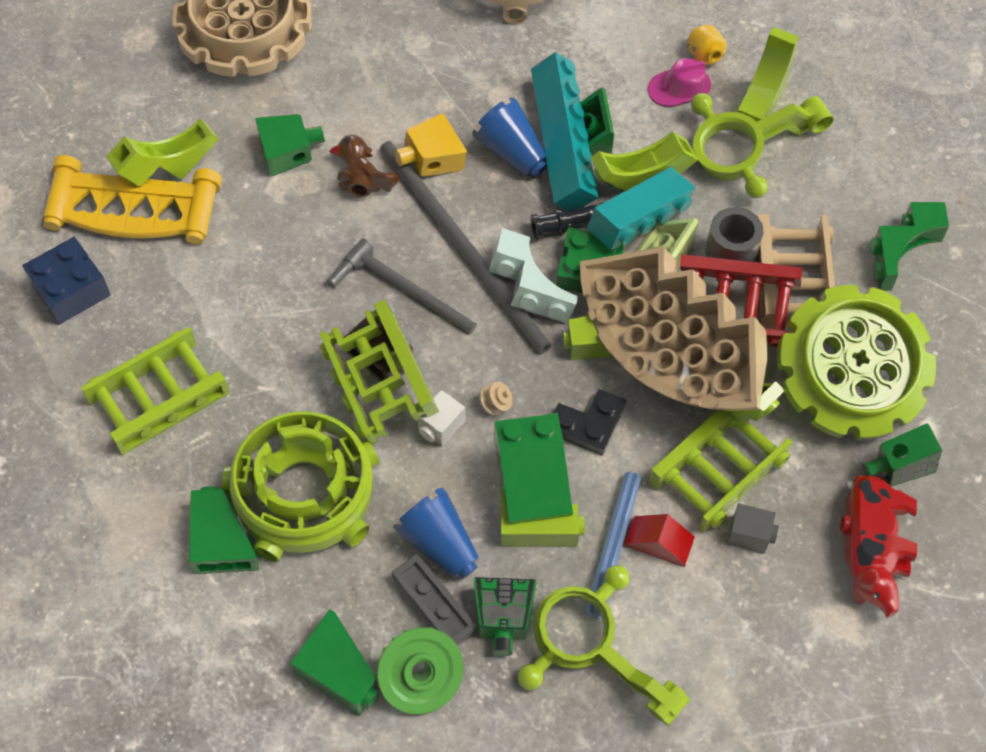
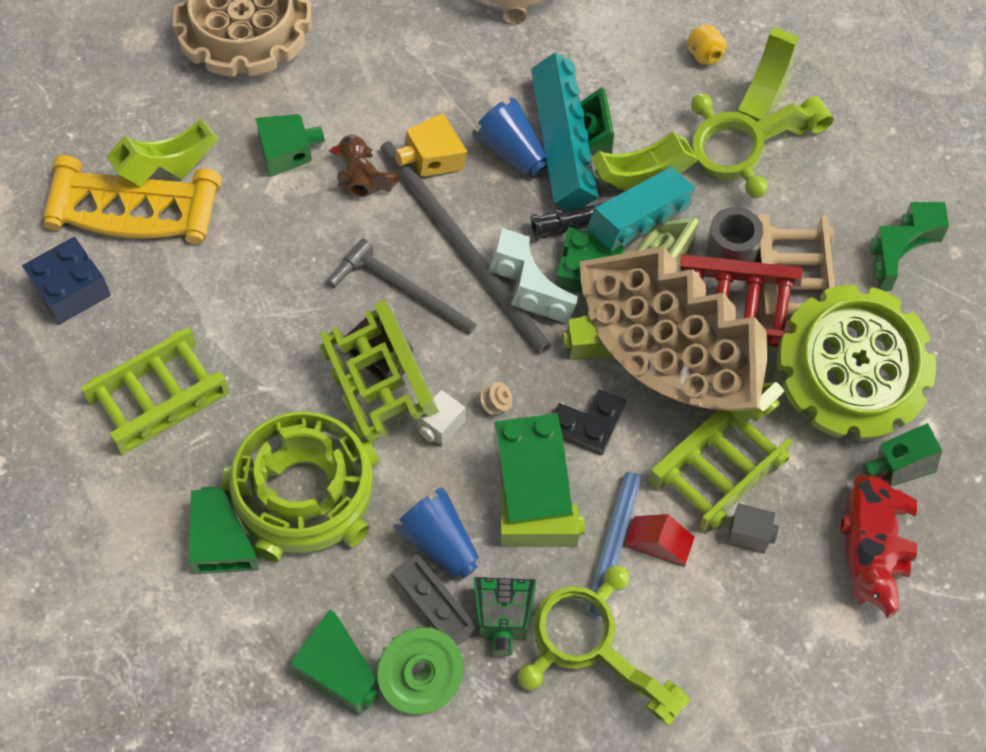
dark pink piece [648,58,711,107] -> none

